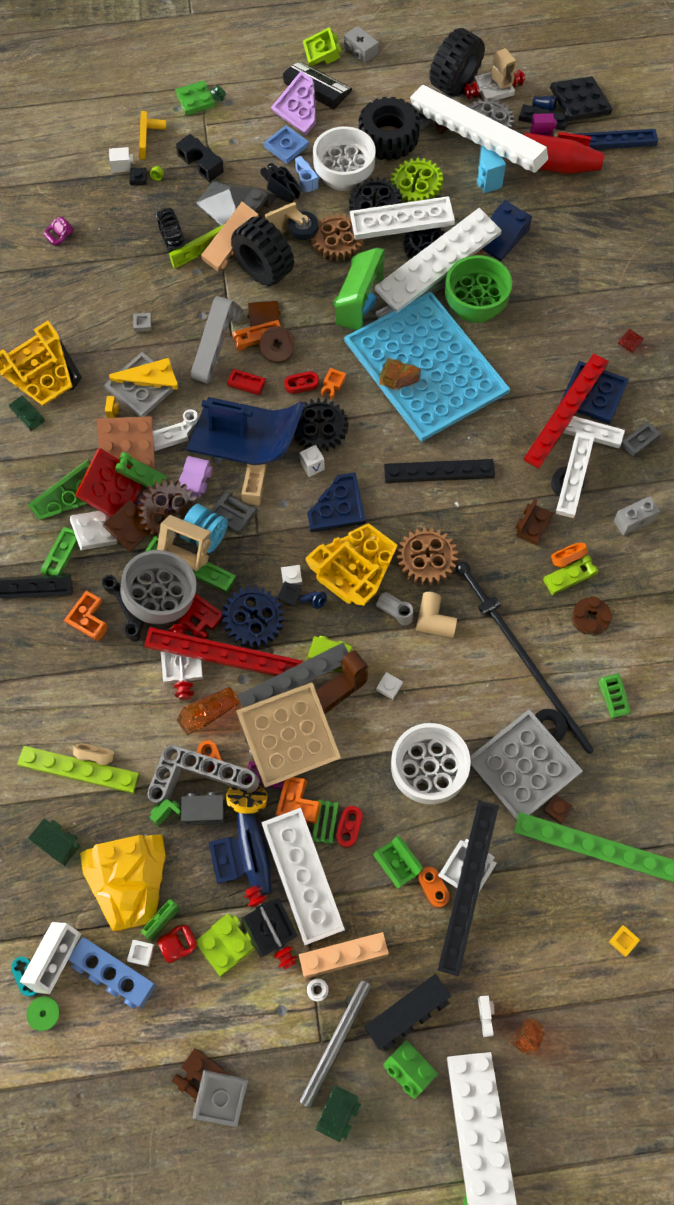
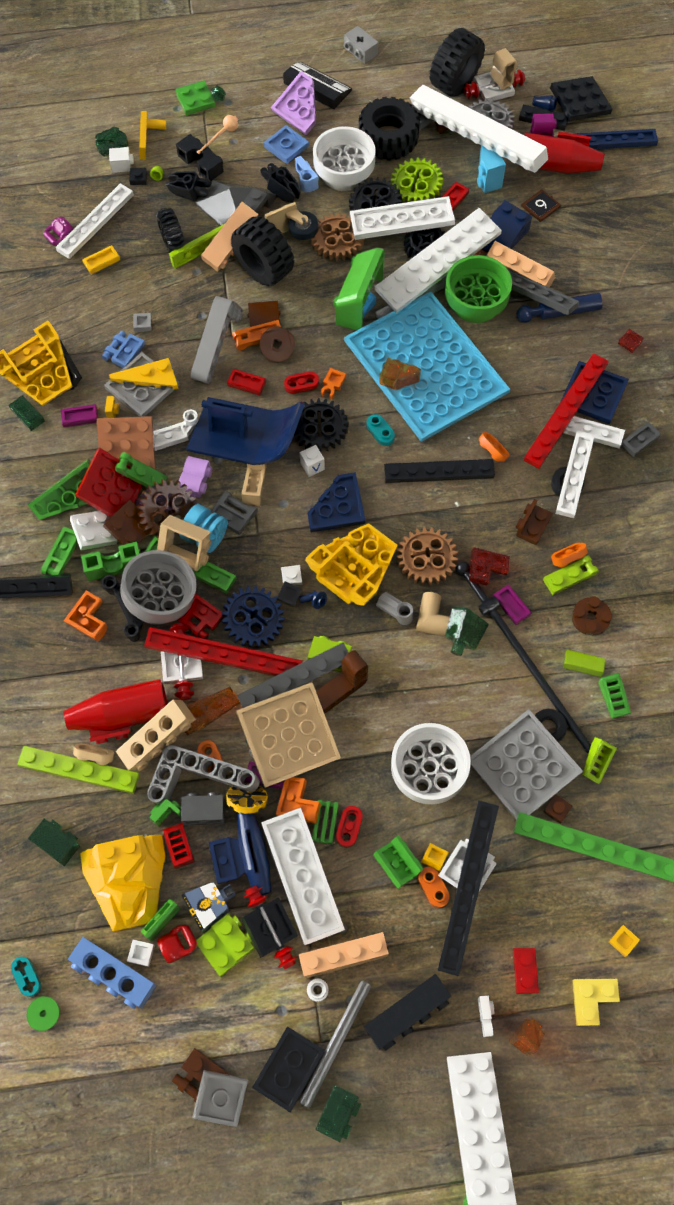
white brick [20,922,81,994] -> none
lime plate [303,27,342,67] -> none
white plate [376,672,403,700] -> none
bright green bracket [383,1039,438,1099] -> none
light grey brick [614,496,660,536] -> none
none -> white plate [56,183,134,259]
none -> magenta tile [61,404,98,428]
none -> red piece [64,679,168,744]
none -> bright green arch [81,542,141,582]
none -> yellow plate [82,245,121,275]
none -> clear green plate [95,127,128,156]
none -> medium blue plate [102,331,145,368]
none -> tan brick [116,699,196,771]
none -> red slope [163,823,195,869]
none -> black hinge [165,171,212,201]
none -> torso [181,882,236,933]
none -> light nougat sword [197,115,238,154]
none -> black plate [252,1026,325,1113]
none -> teal plate [366,414,395,446]
none -> yellow tile [421,843,449,871]
none -> red plate [442,182,469,211]
none -> clear green torso [445,606,489,656]
none -> clear red plate [469,547,510,586]
none -> orange plate [479,432,510,462]
none -> light nougat brick [486,241,556,288]
none -> magenta tile [493,584,532,625]
none -> dark grey plate [508,269,579,315]
none -> red plate [513,948,539,994]
none -> dark blue piece [516,292,603,323]
none -> piece [521,189,561,222]
none -> lime slope [563,649,605,677]
none -> light yellow plate [573,979,620,1026]
none -> lime slope [582,737,617,784]

